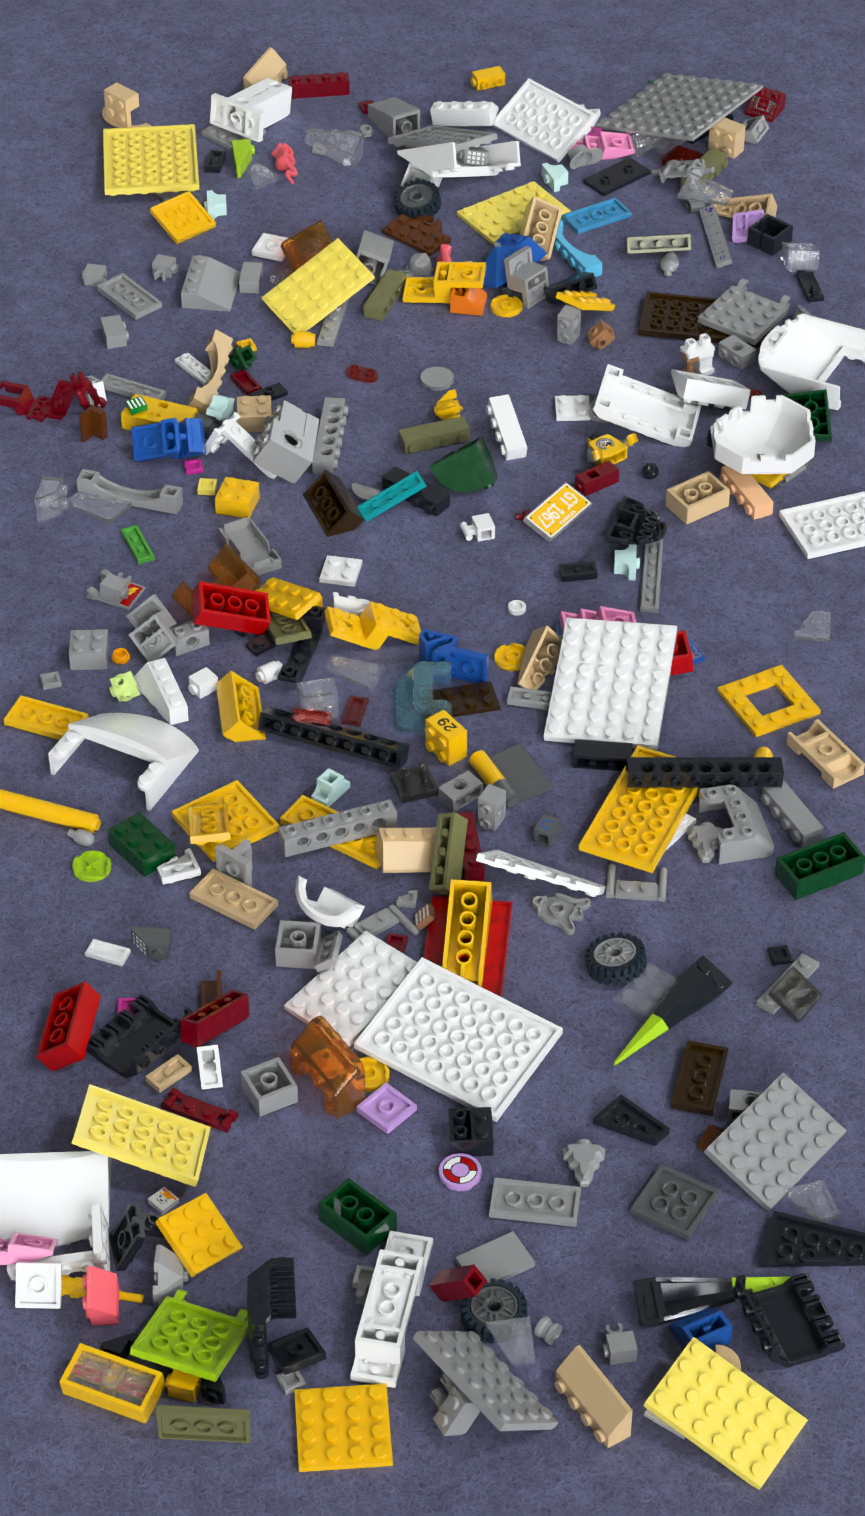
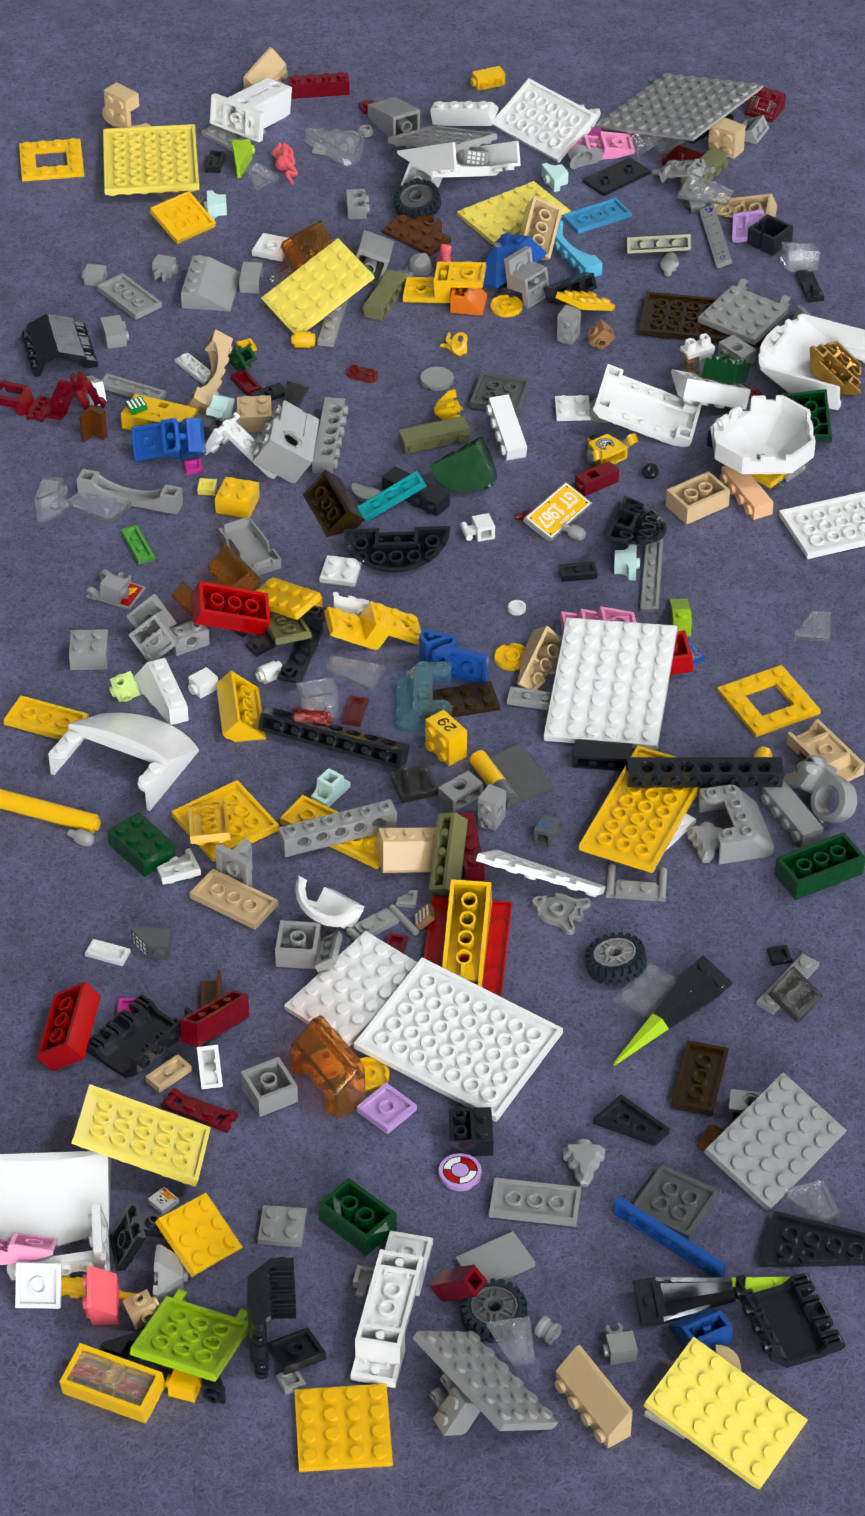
light grey tile [40,671,62,690] -> none
lime tile [72,850,112,882] -> none
light orange plate [111,648,130,665] -> none
olive tile [156,1405,252,1443] -> none
none -> yellow plate [19,138,84,181]
none -> black hinge [21,313,99,377]
none -> tan brick [122,1289,160,1330]
none -> light grey plate [258,1205,307,1247]
none -> clear smoke slope [283,381,309,408]
none -> black brick [343,526,451,573]
none -> light grey brick [346,189,370,219]
none -> yellow piece [440,332,468,356]
none -> dark grey plate [470,372,530,415]
none -> light grey cylinder [562,523,586,541]
none -> blue tile [613,1196,726,1278]
none -> lime slope [669,599,692,636]
none -> dark green brick [701,353,751,386]
none -> light grey animal [783,755,857,824]
none -> pearl gold wedge [810,341,862,395]

